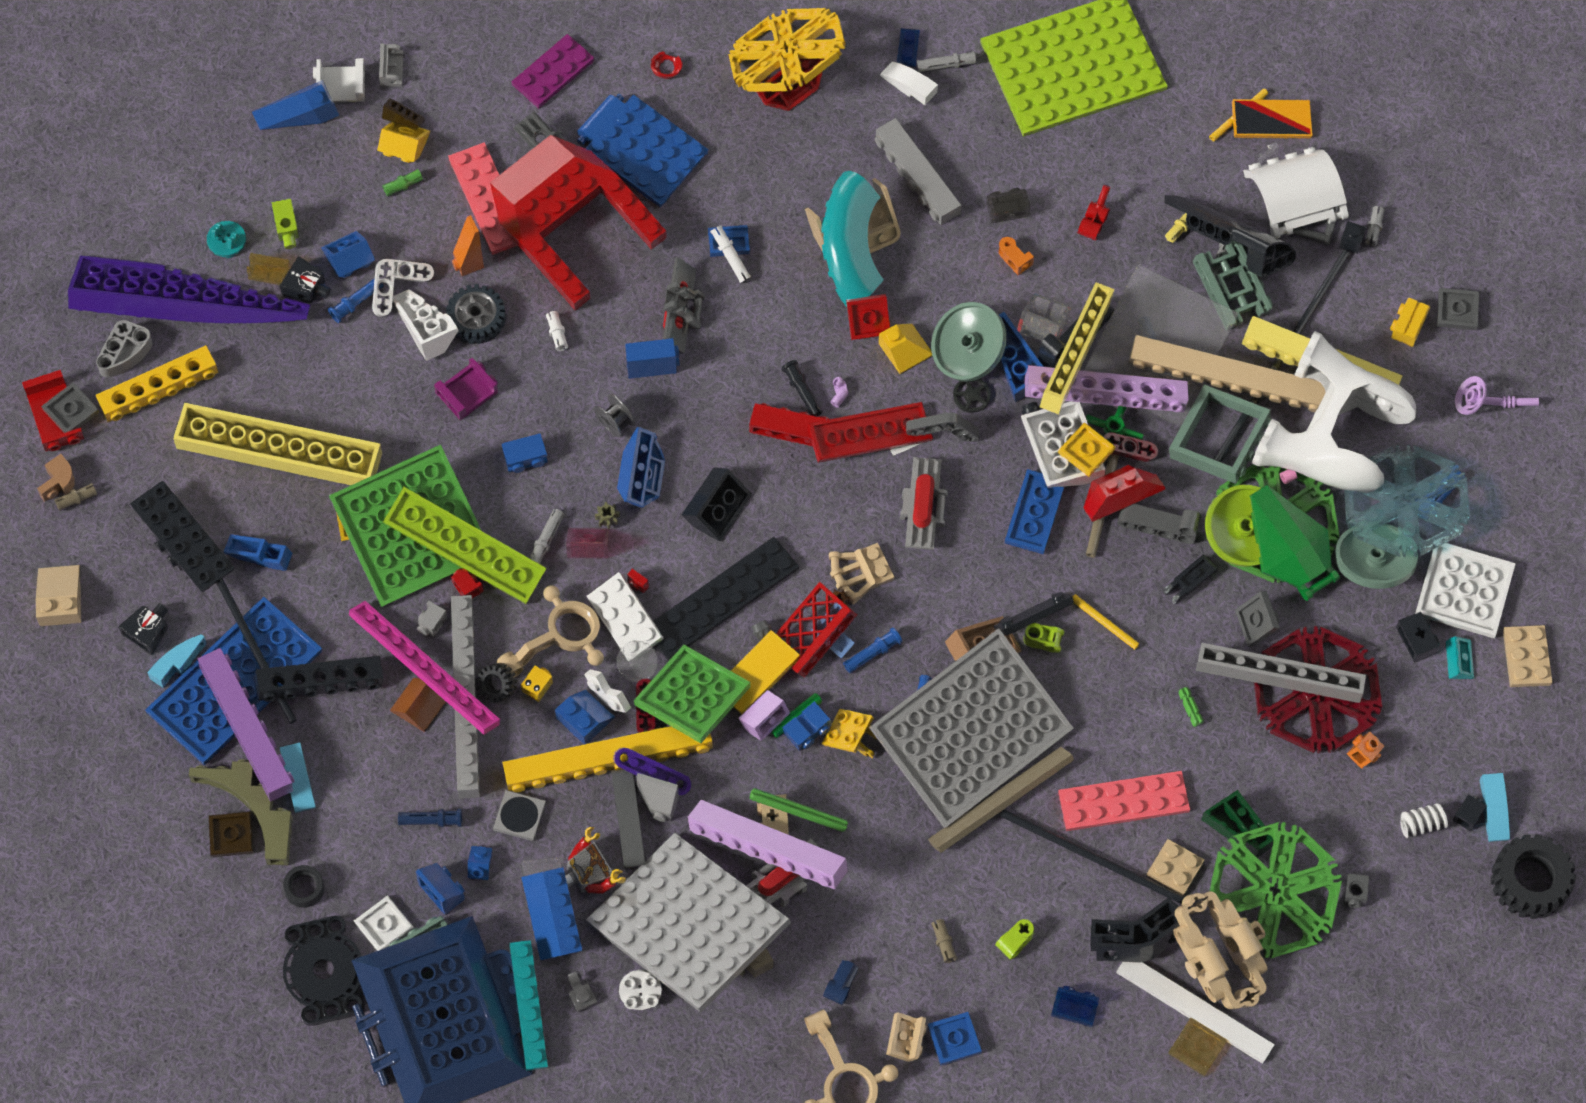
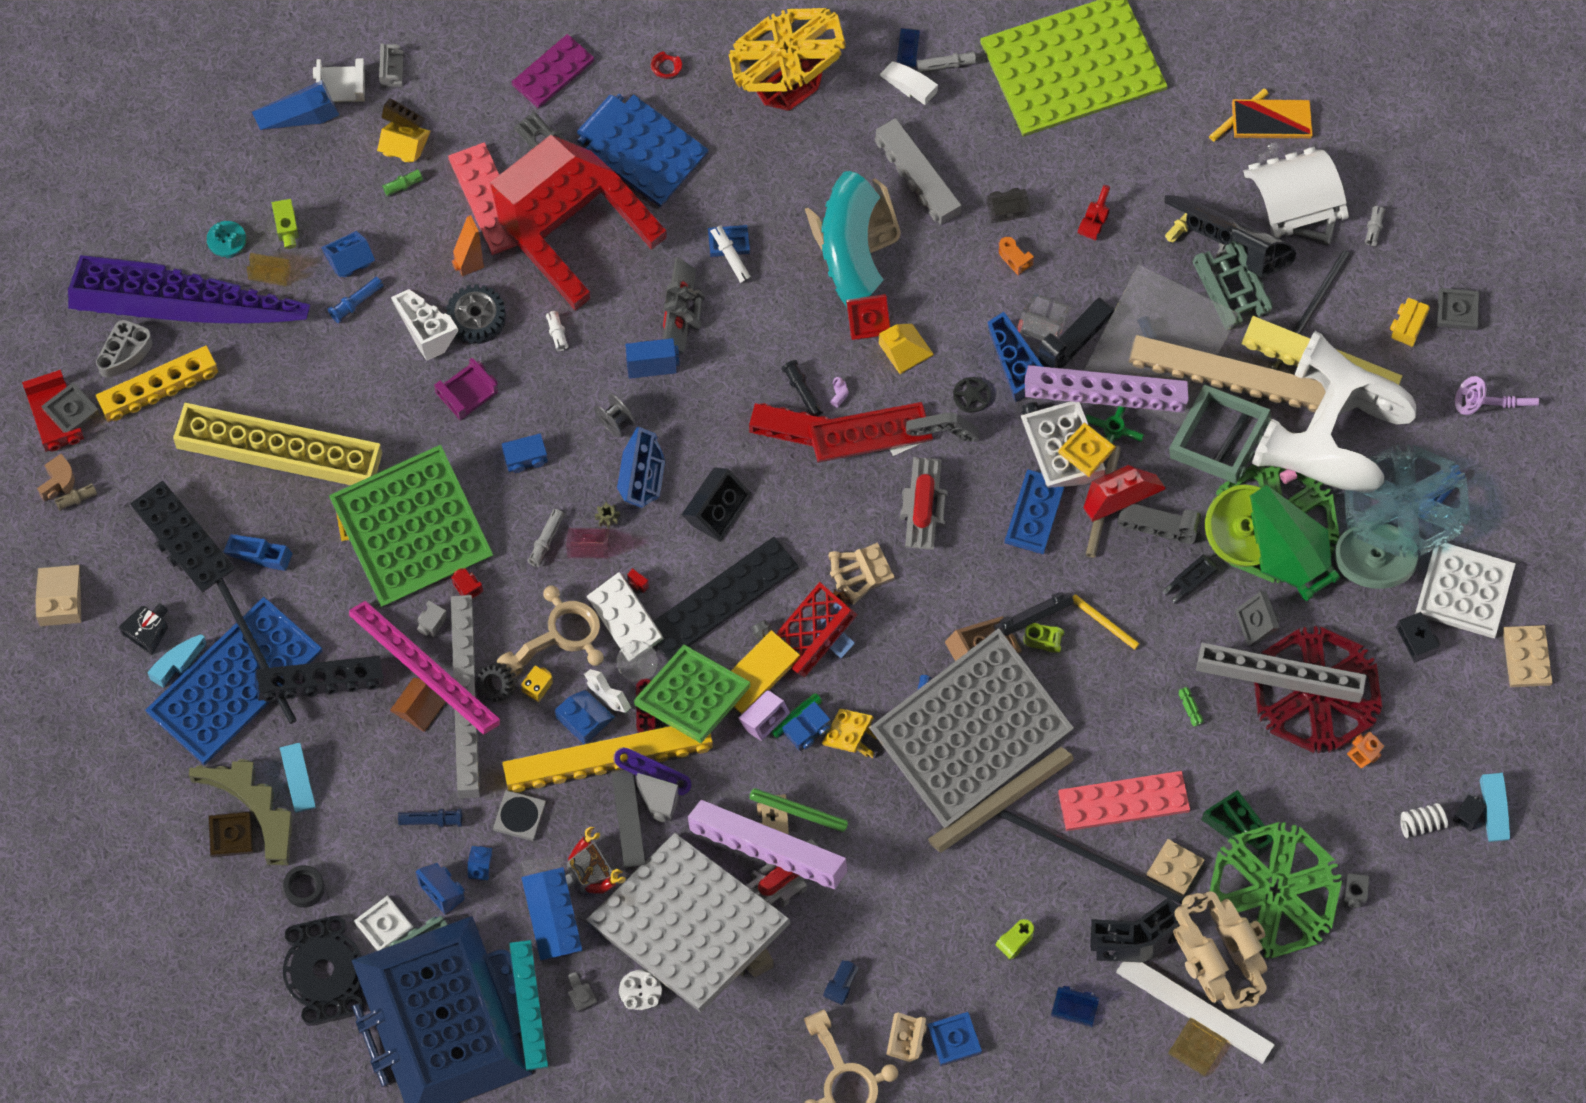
medium lavender brick [198,648,295,802] -> none
torso [279,256,331,303] -> none
white beam [372,259,434,317] -> none
lime plate [383,487,546,604] -> none
blue pin [843,627,903,674] -> none
sand green dish [931,302,1006,382] -> none
dark tan pin [931,919,957,963] -> none
light yellow brick [1040,282,1114,414] -> none
dark red beam [1103,433,1158,462] -> none
black brick [1339,221,1366,254] -> none
teal slope [1446,636,1474,679] -> none
black tyre [1491,834,1576,919] -> none

